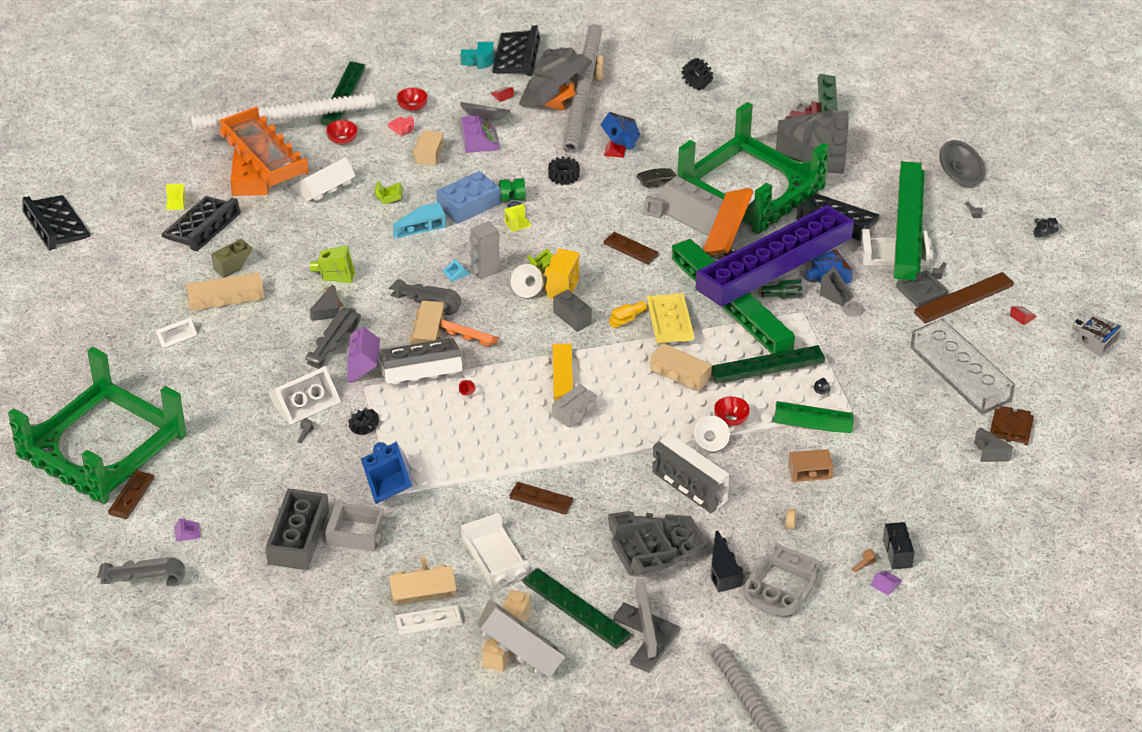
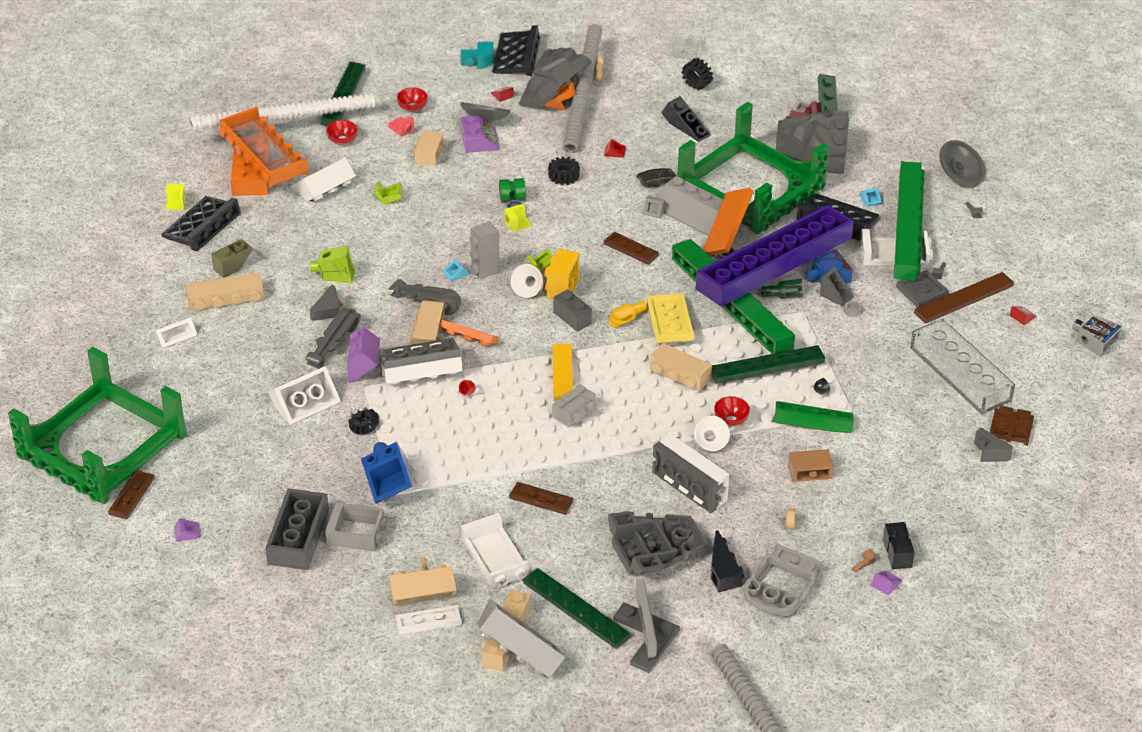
black fence [22,195,90,251] -> none
dark grey piece [97,557,185,586] -> none
dark grey hand [297,418,314,443] -> none
medium azure slope [393,202,446,239] -> none
medium blue brick [436,171,501,224] -> none
blue torso [600,112,640,150] -> none
black animal [1033,217,1059,238] -> none
none -> black slope [661,96,711,142]
none -> medium azure slope [859,188,883,207]

